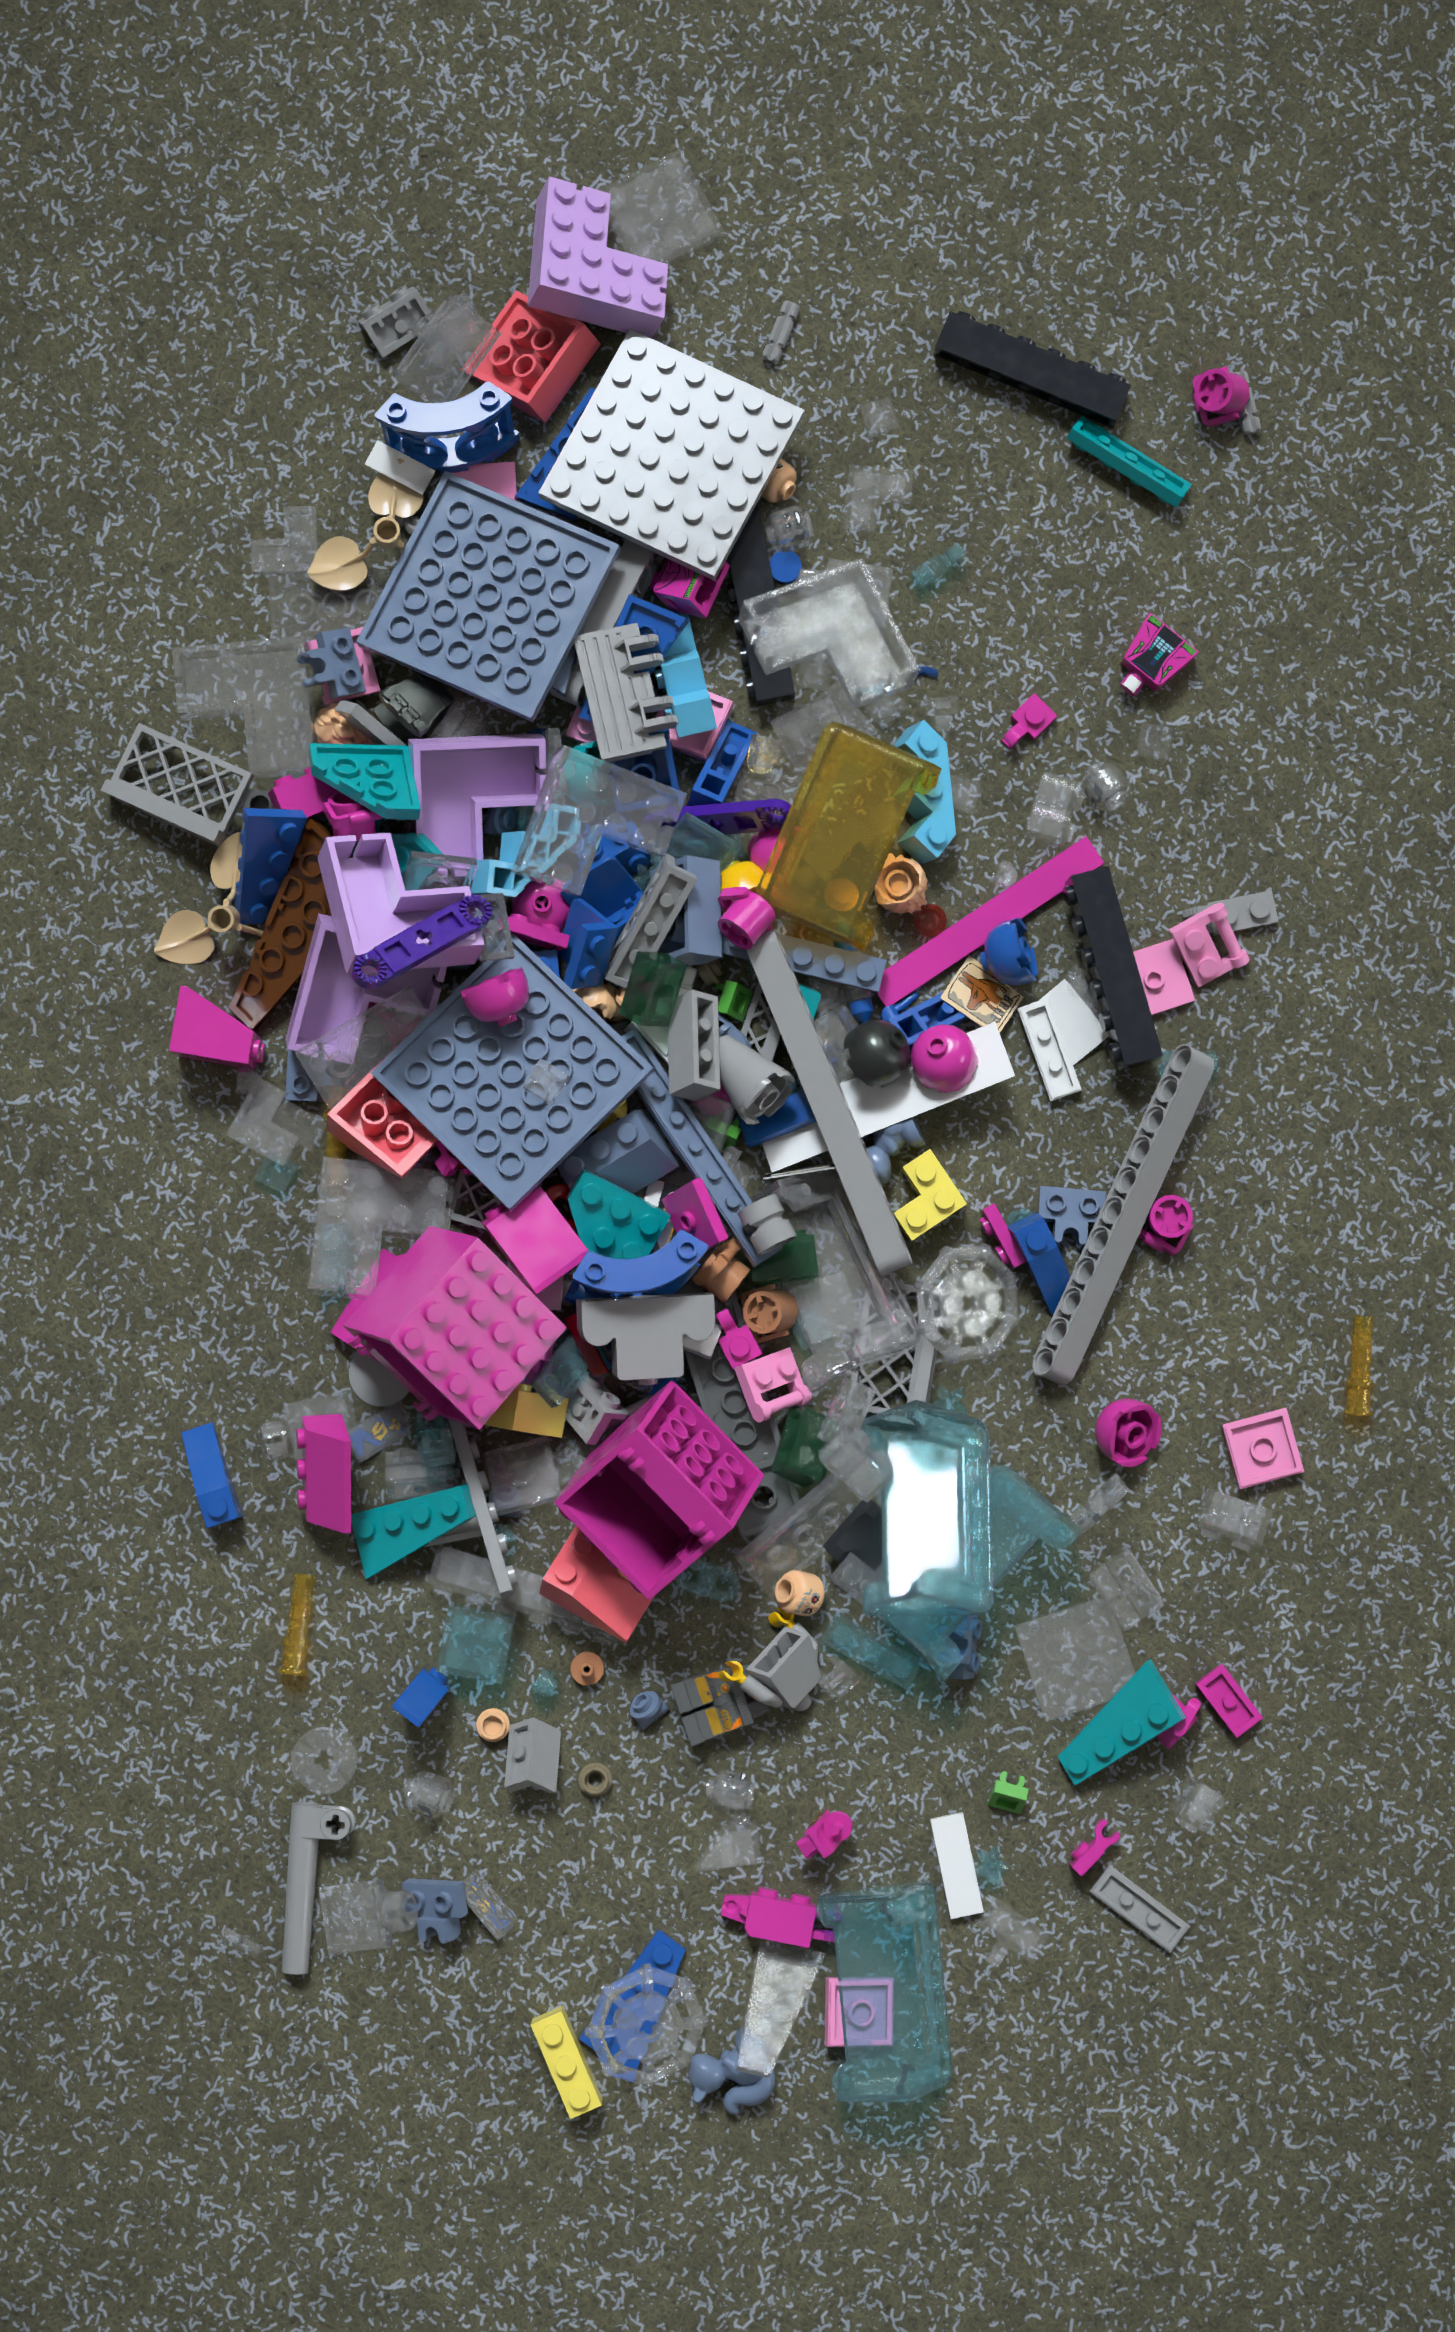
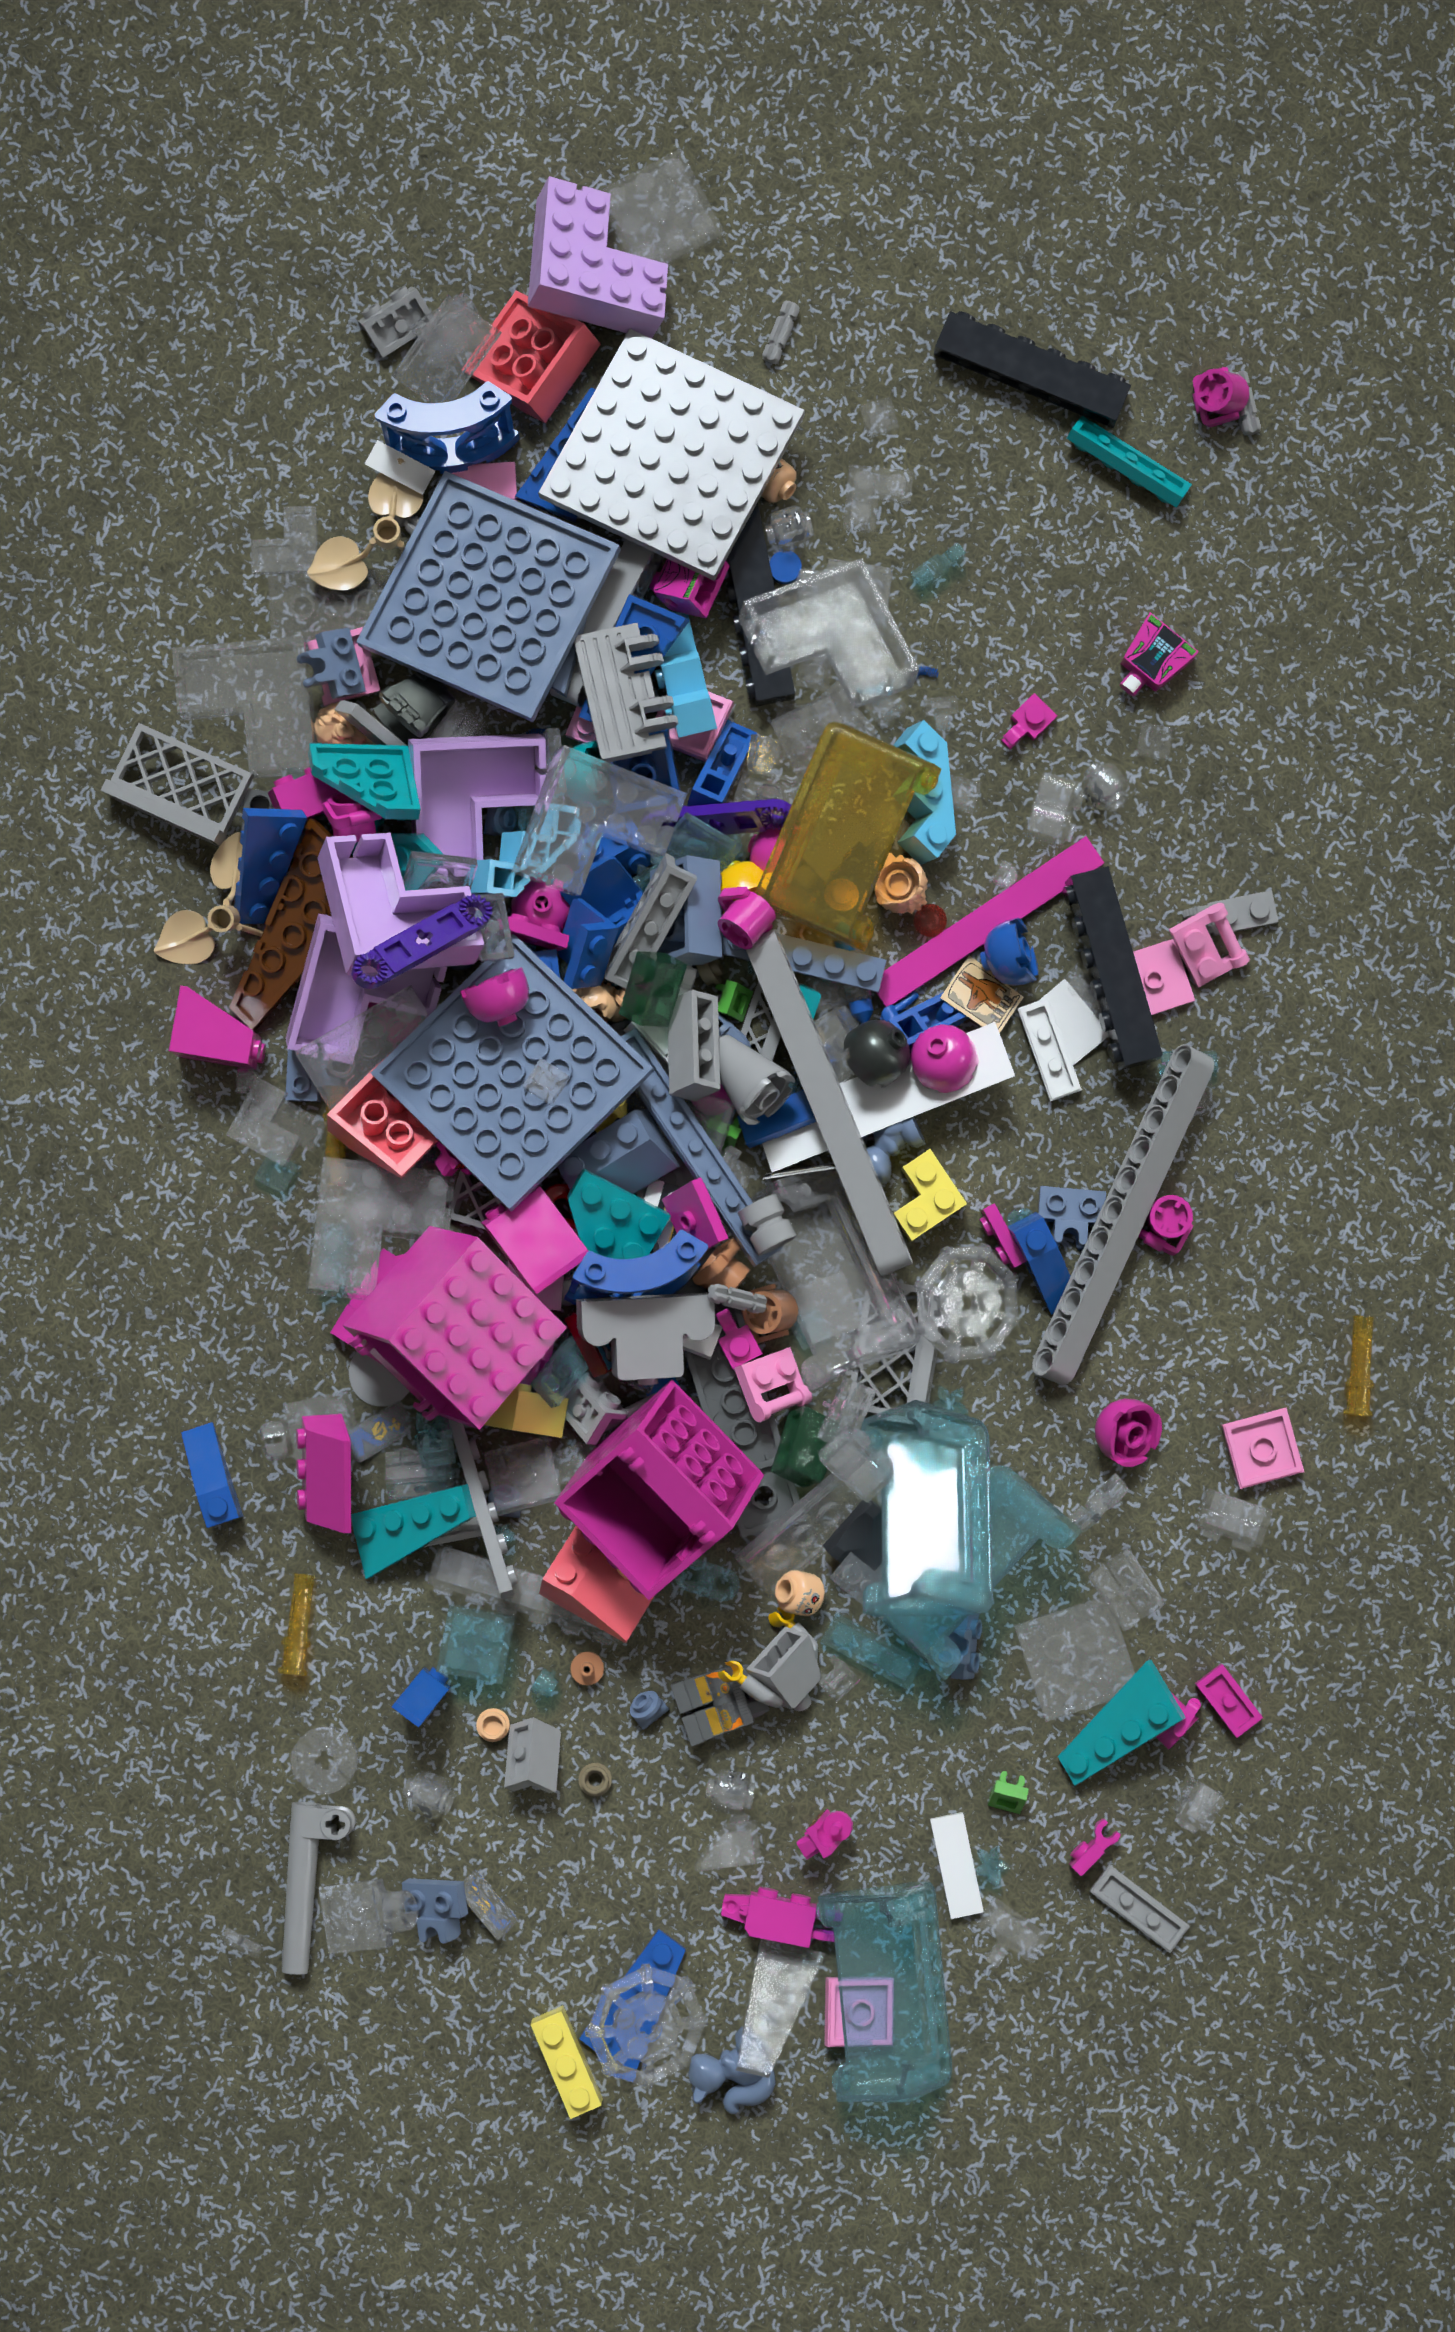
clear green brick [750,1230,819,1286] -> none
none -> light grey axle [707,1284,767,1314]

